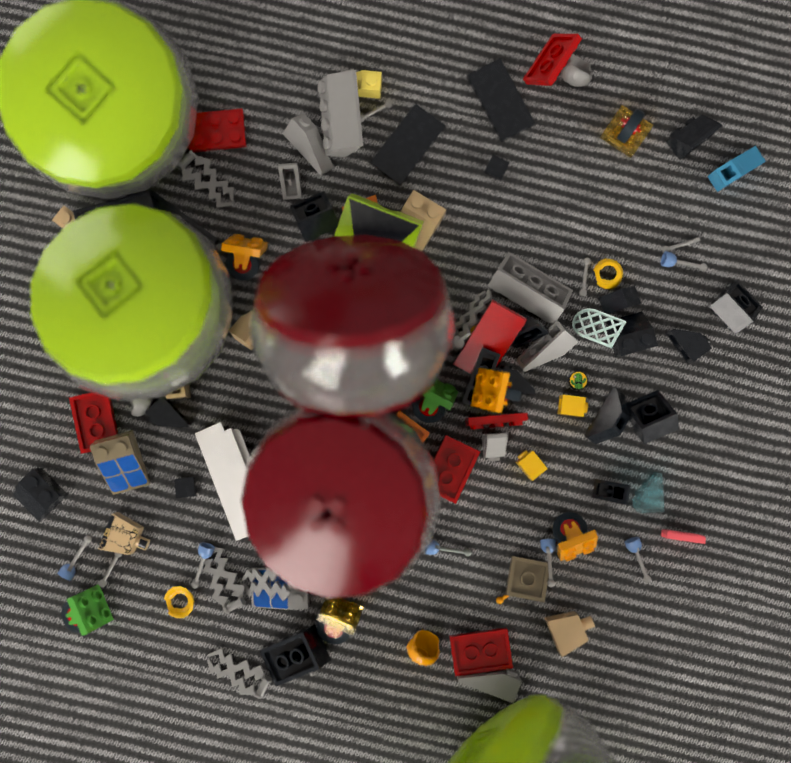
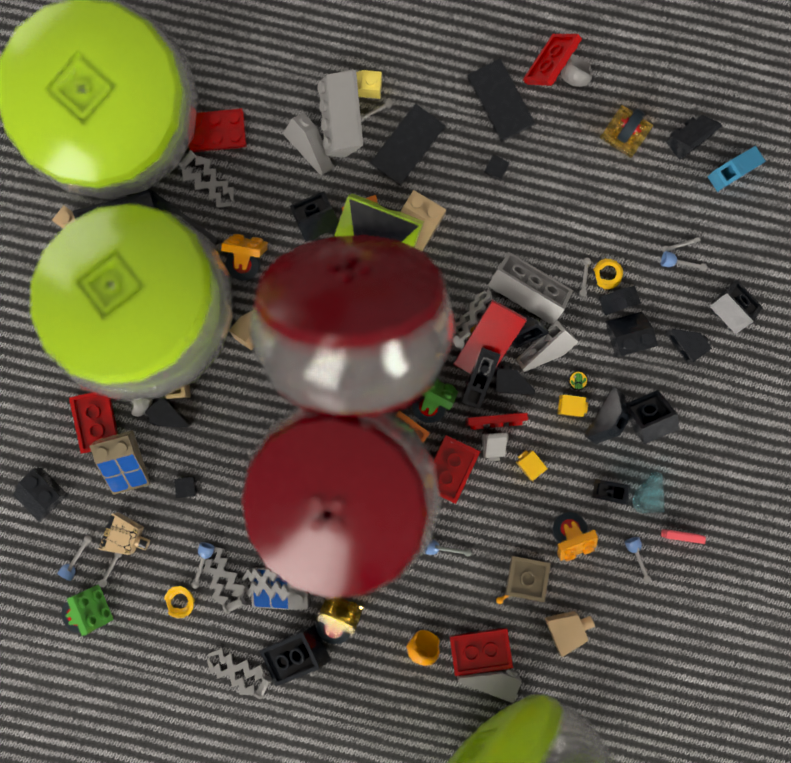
white slope [195,422,251,541] -> none
light grey slope [278,163,302,200] -> none
light orange plate [471,368,522,413] -> none
hinge [540,539,556,587] -> none
light aqua window [572,308,626,349] -> none

